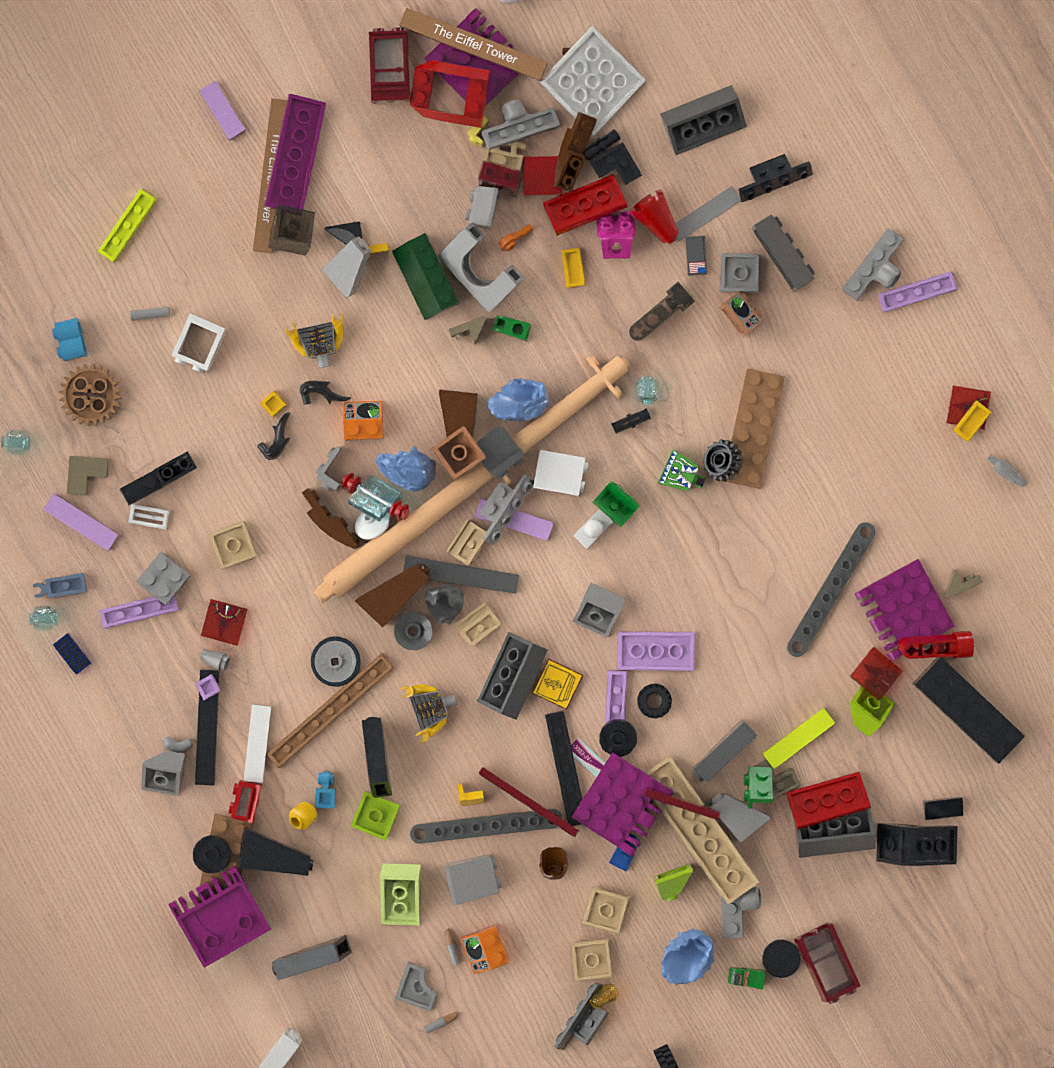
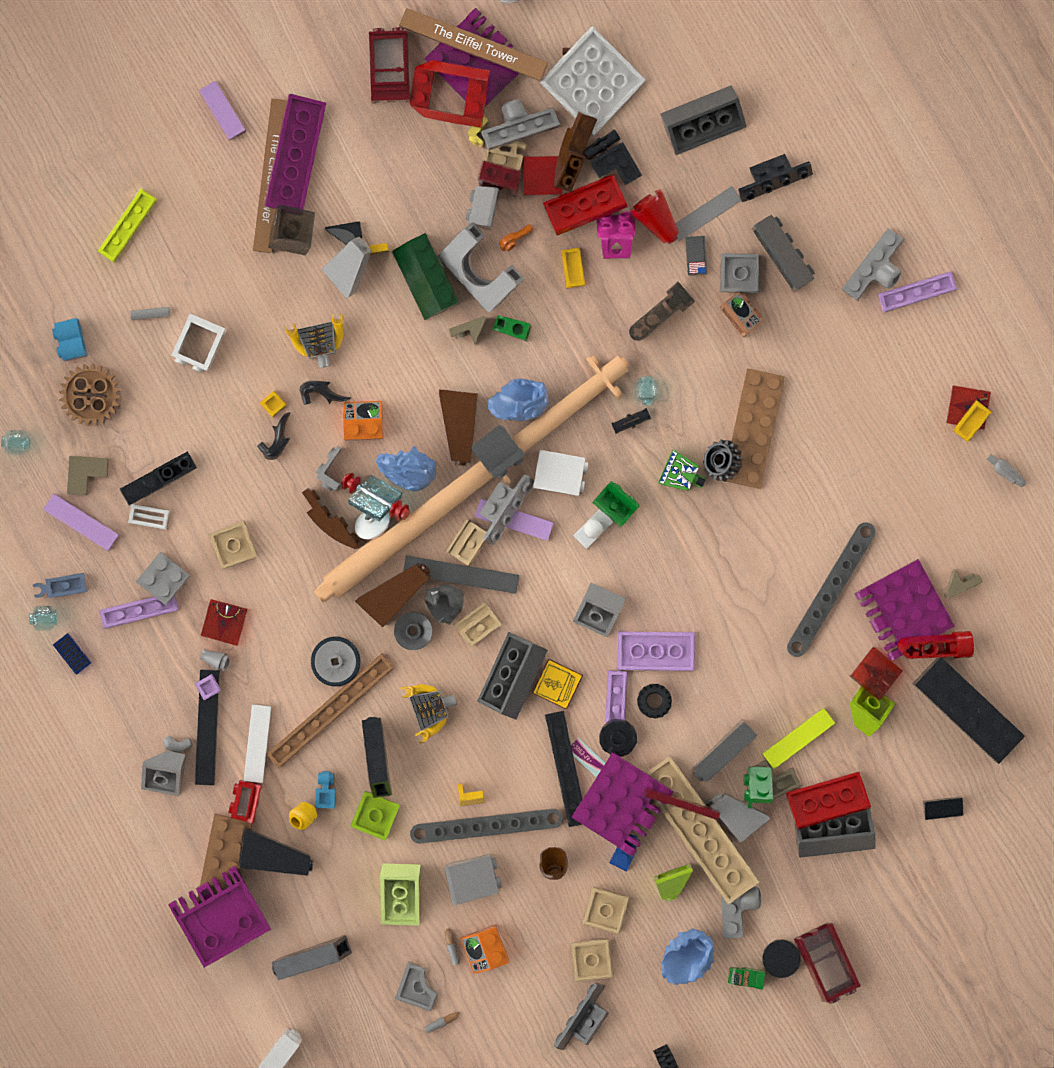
black tile [193,835,231,874] -> none
nougat slope [431,426,486,481] -> none
dark red tile [479,767,579,837] -> none
clear yellow cone [589,983,619,1009] -> none
black bracket [876,823,958,866] -> none

